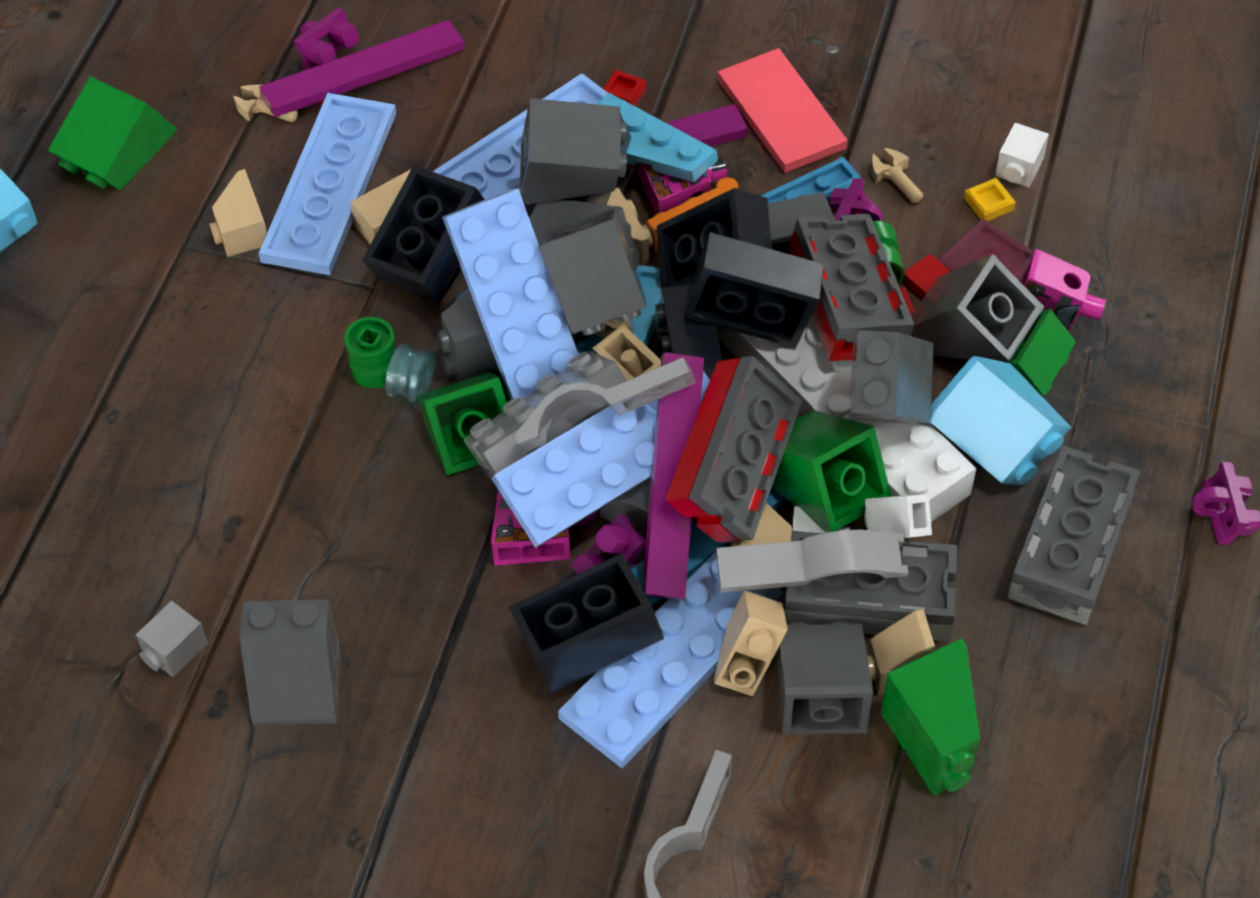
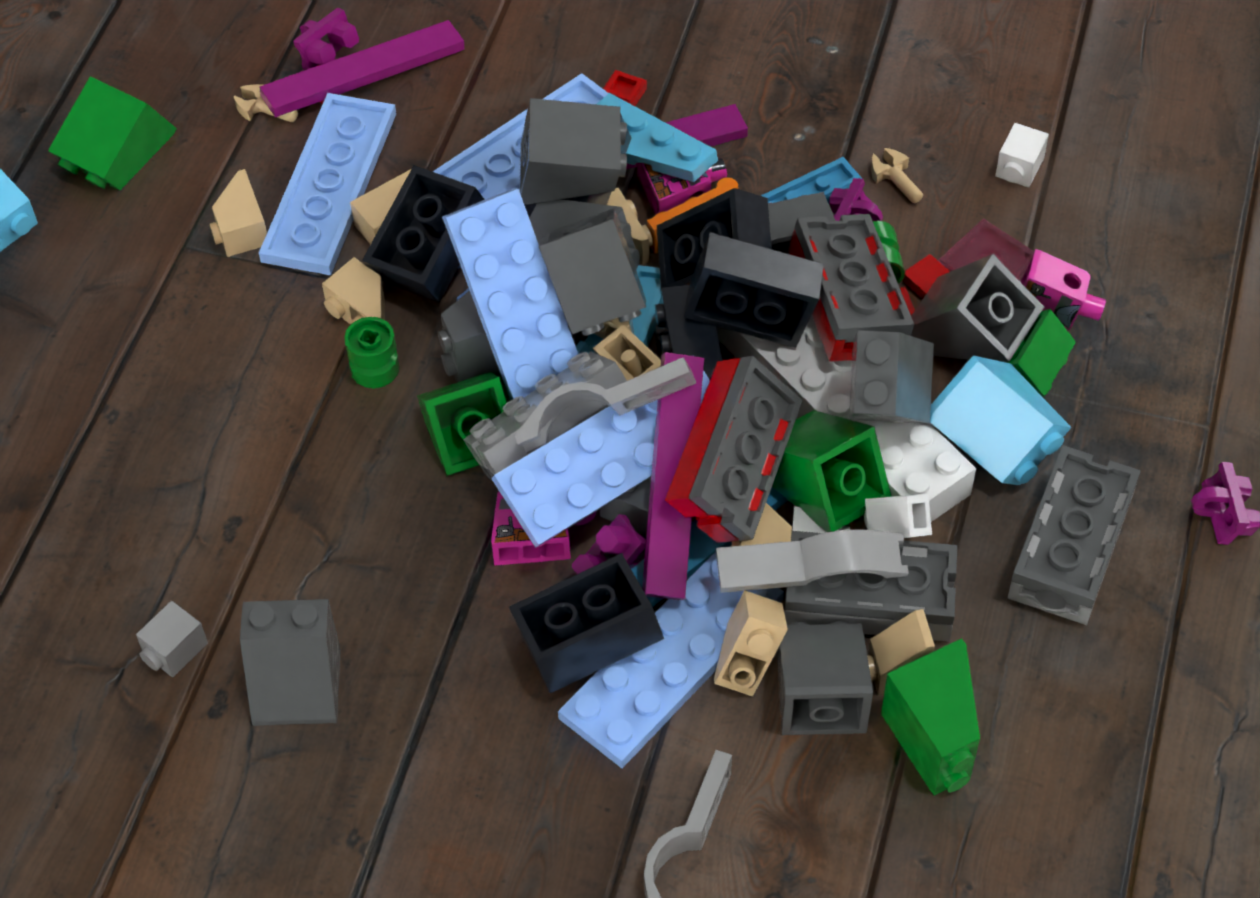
clear light blue wheel [385,343,435,404] -> none
coral tile [717,48,848,173] -> none
yellow tile [964,178,1016,223] -> none
none -> tan slope [322,257,385,324]

